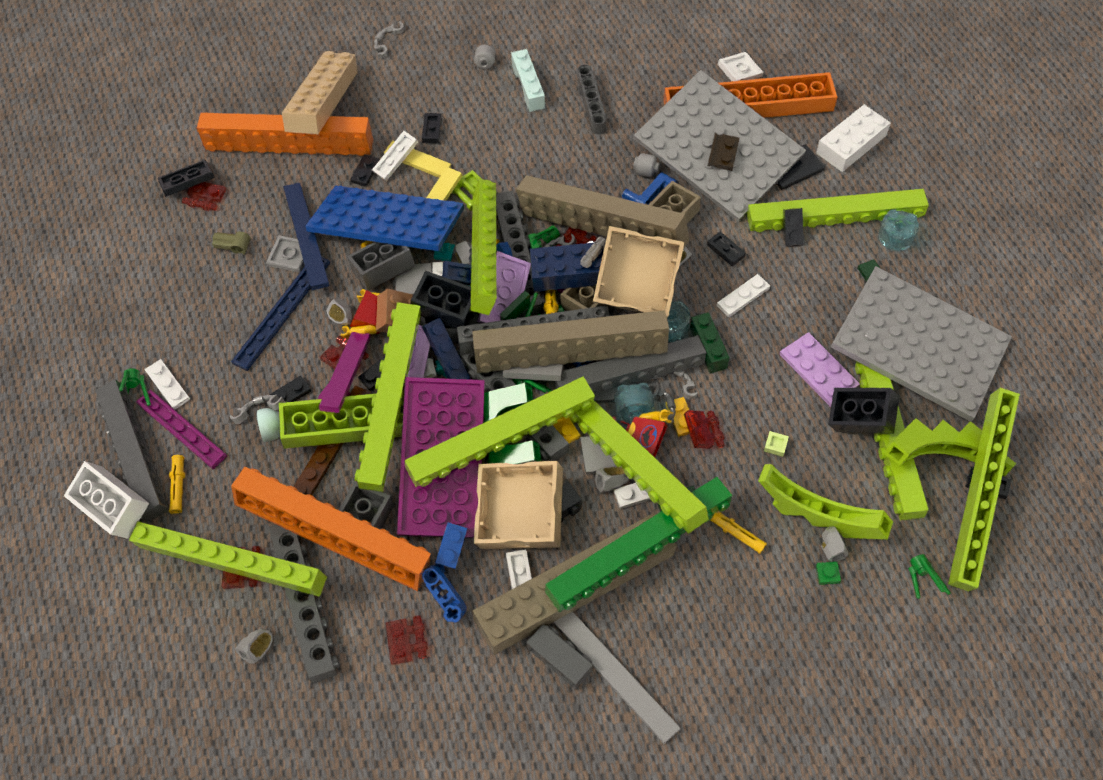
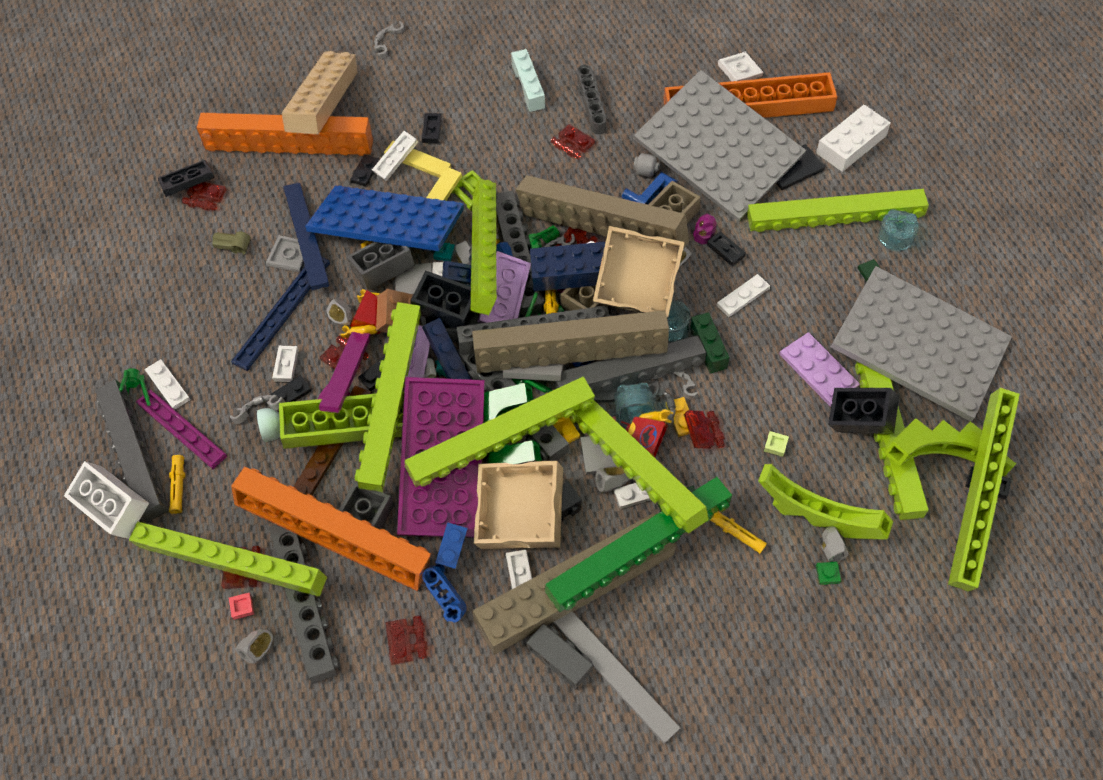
light grey head [474,45,495,69] -> none
dark green tile [500,291,530,321] -> none
light grey axle [580,237,606,268] -> none
dark brown plate [707,133,740,171] -> none
black plate [783,208,804,246] -> none
green plant [908,554,951,599] -> none
none -> coral plate [229,592,254,620]
none -> white plate [272,346,299,382]
none -> clear red plate [551,124,595,159]
none -> magenta rock [693,213,717,244]

